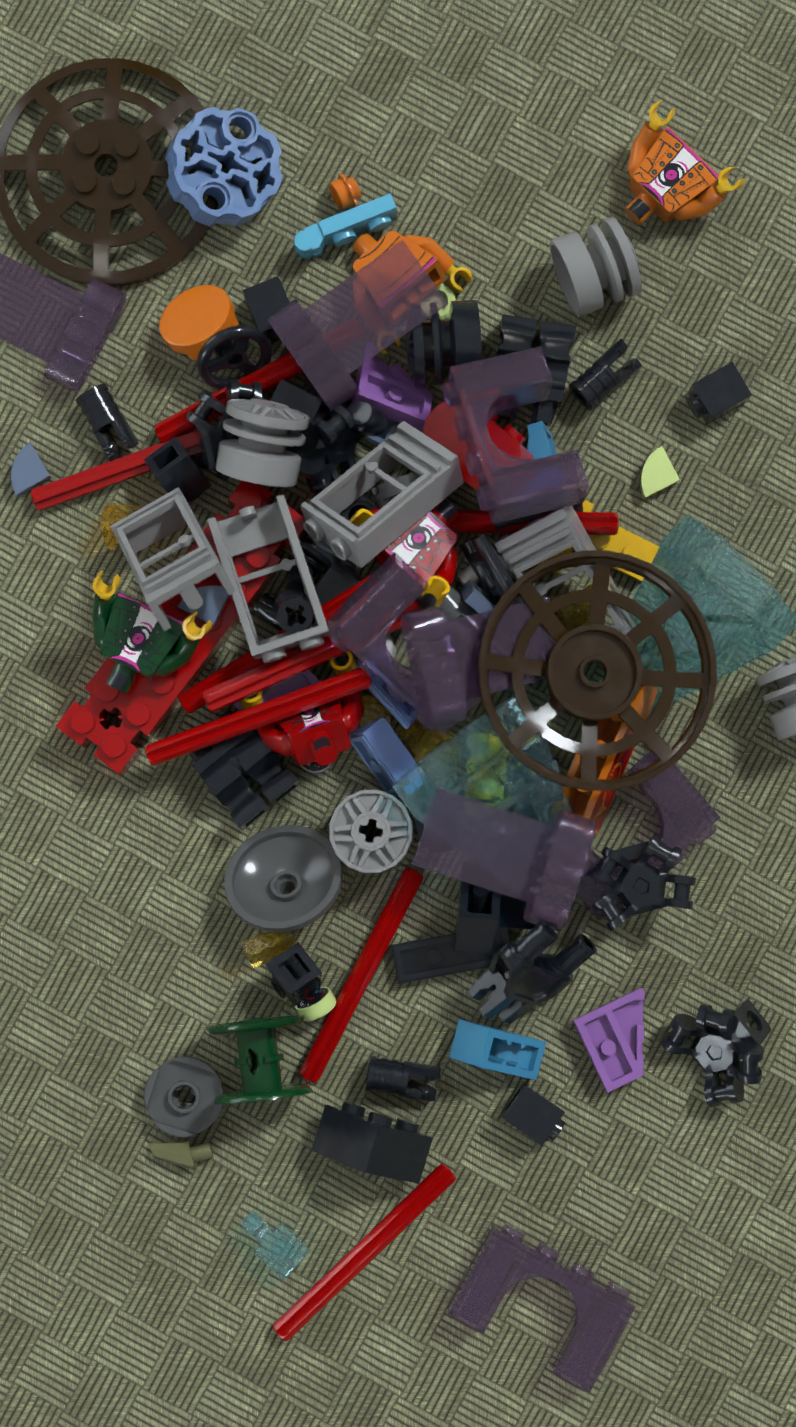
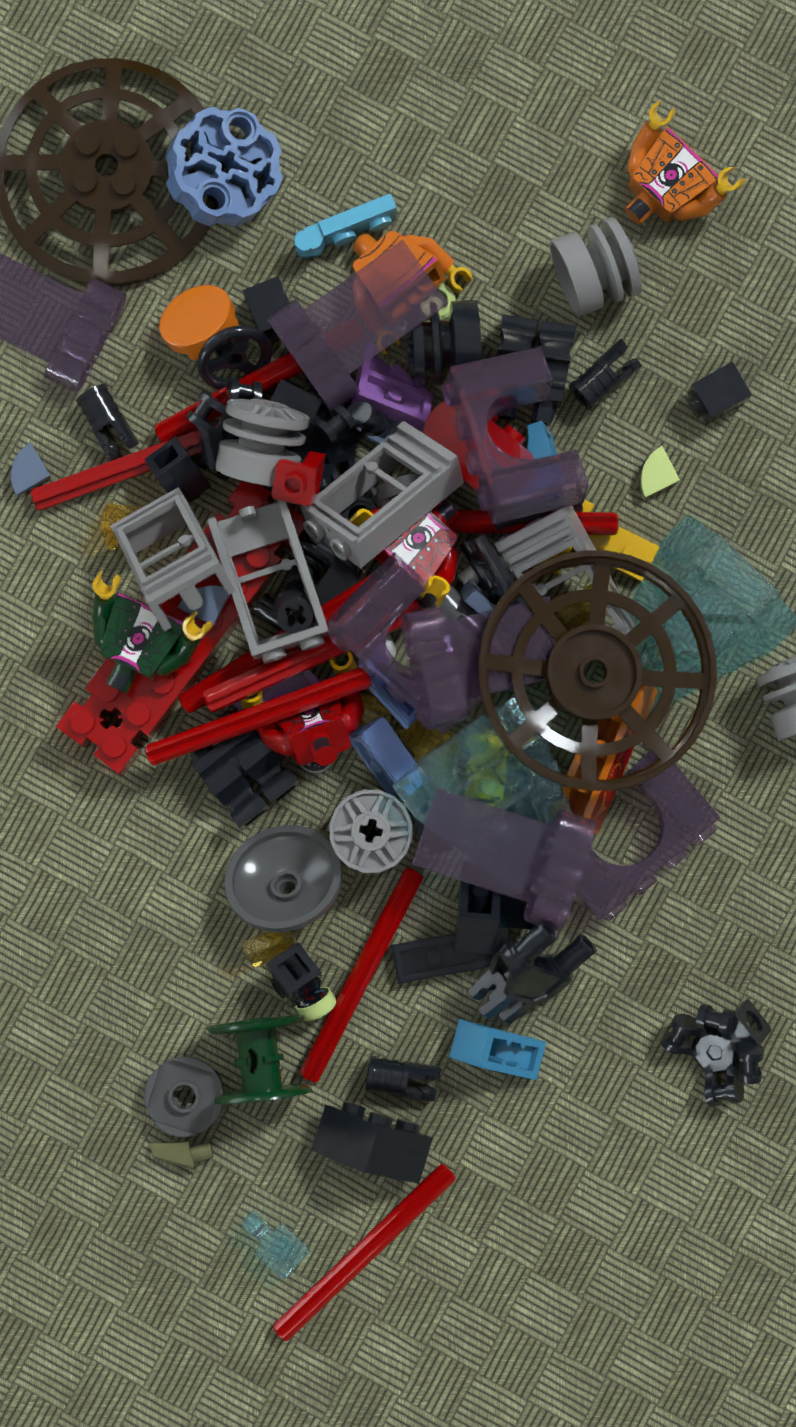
orange plate [329,173,362,211] -> none
clear purple arch [447,1223,636,1393] -> none
black brick [501,1083,566,1145] -> none
medium lavender wing [572,987,645,1092] -> none
black piece [589,833,696,931] -> none
none -> red bracket [272,451,325,507]

